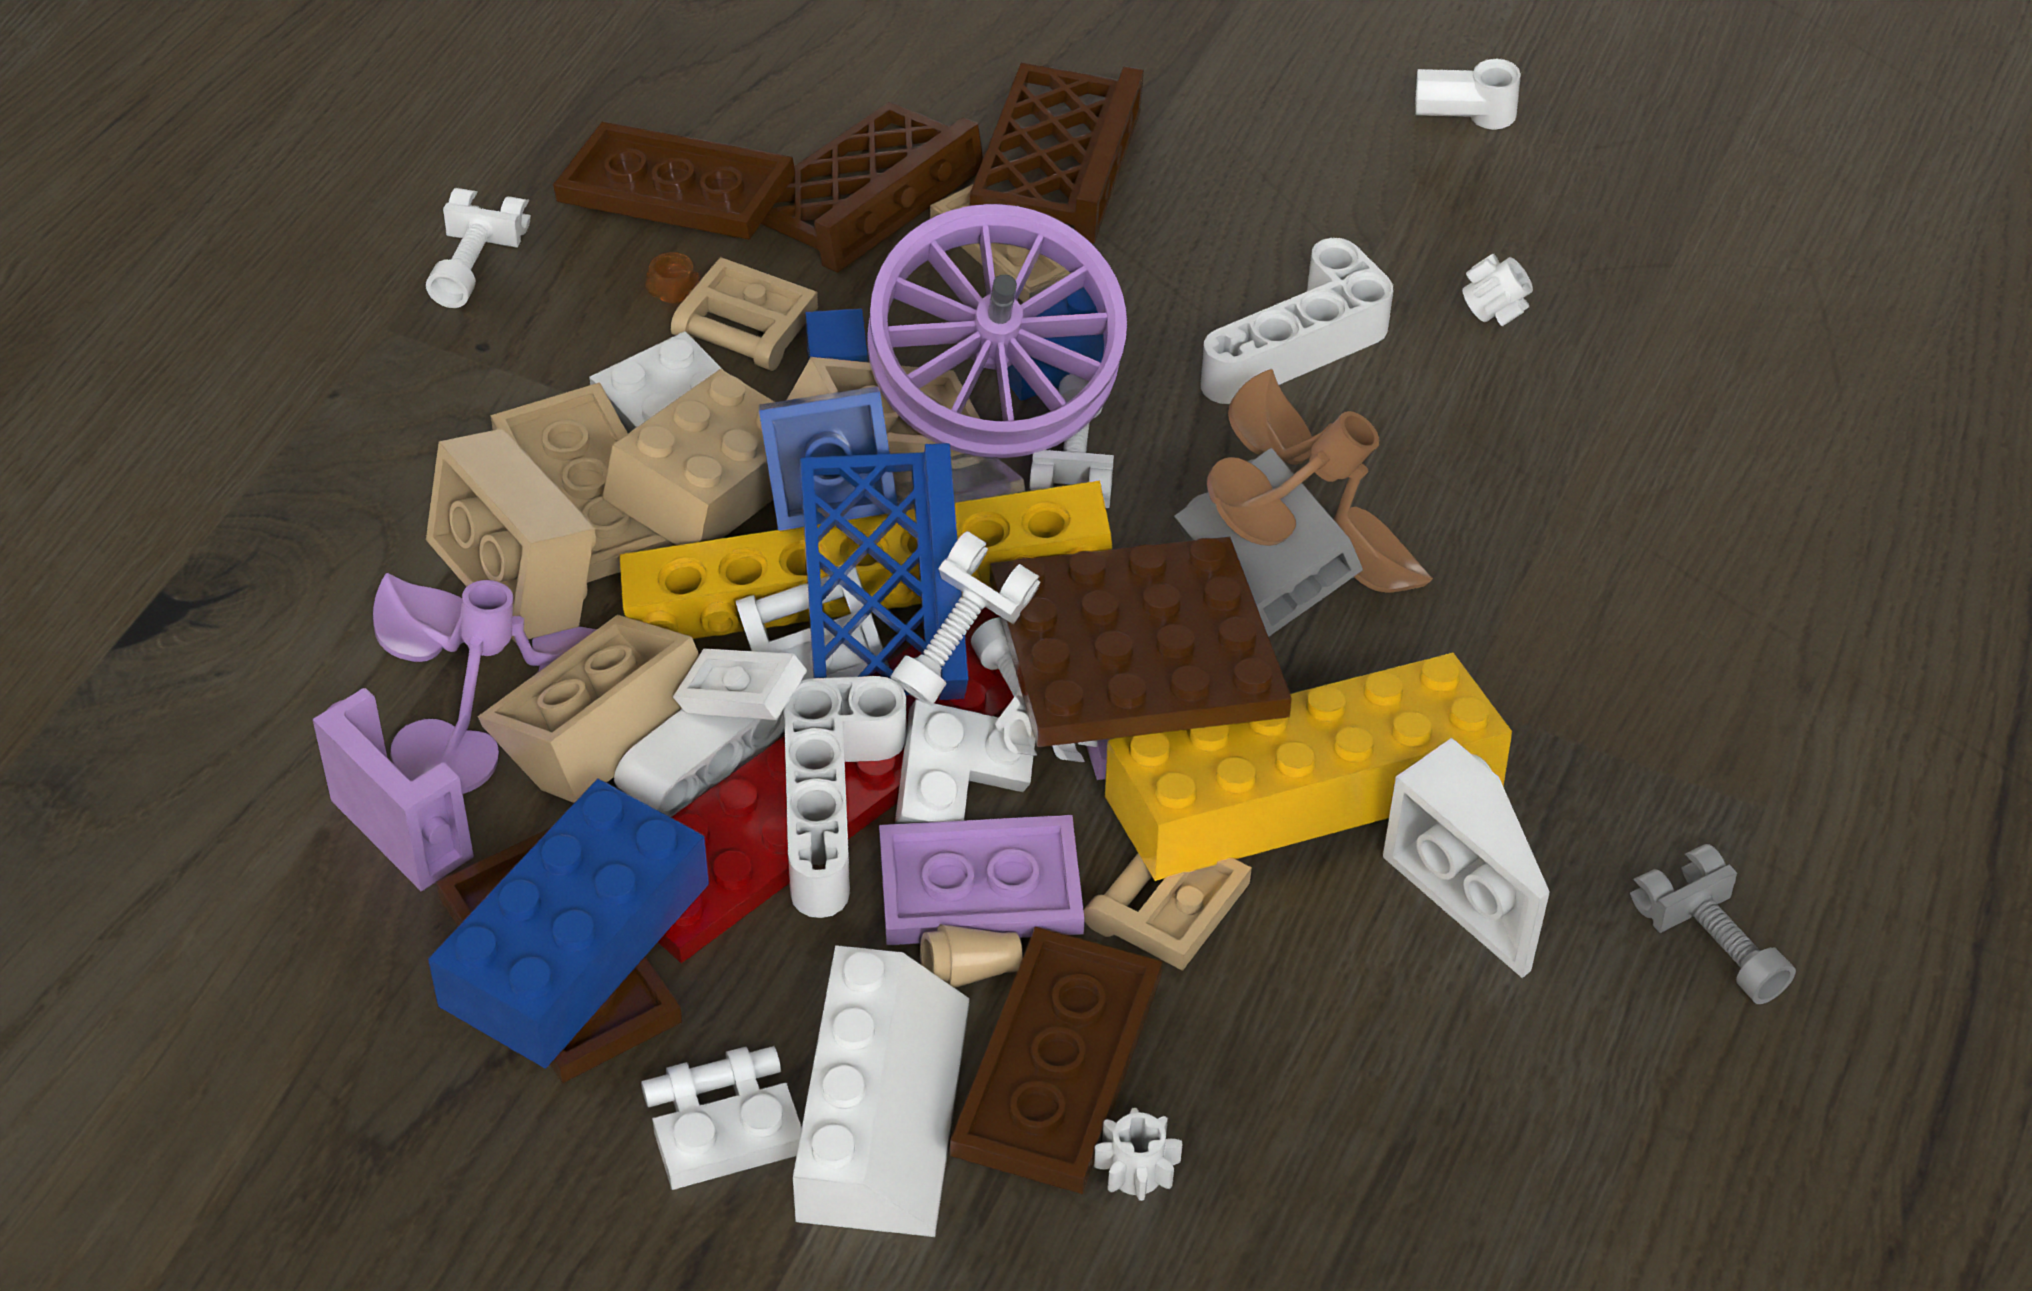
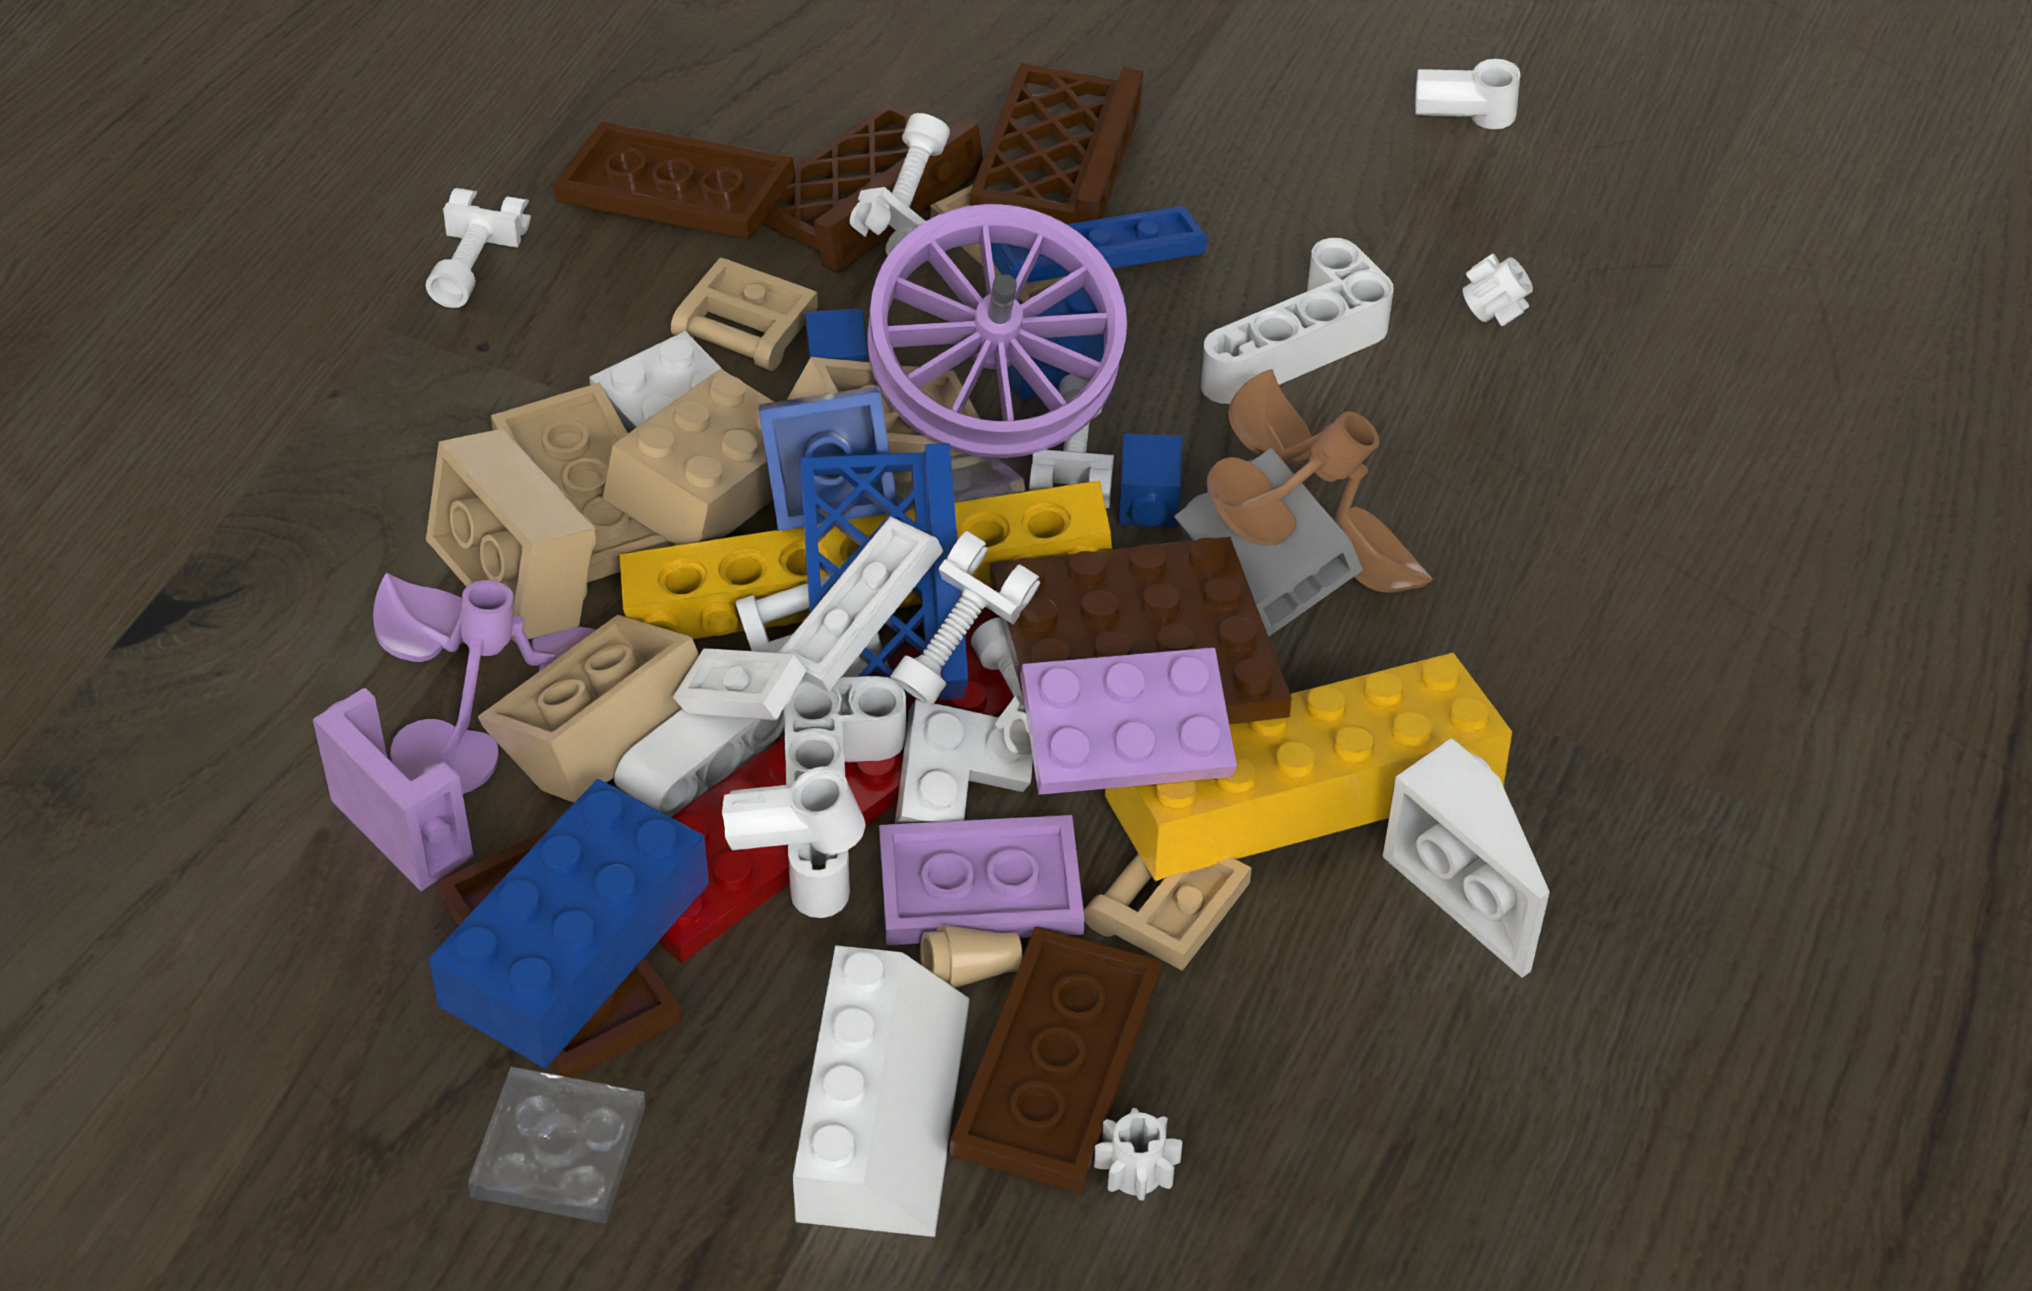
white plate [641,1046,802,1190] -> none
clear orange plate [645,252,700,303] -> none
light grey bar [1630,844,1796,1004] -> none
none -> clear plate [467,1067,646,1224]
none -> white piece [722,767,865,854]
none -> white tile [778,516,943,692]
none -> white bar [850,113,950,255]
none -> blue tile [990,206,1208,283]
none -> lavender plate [1020,647,1237,795]
none -> blue brick [1119,434,1182,528]

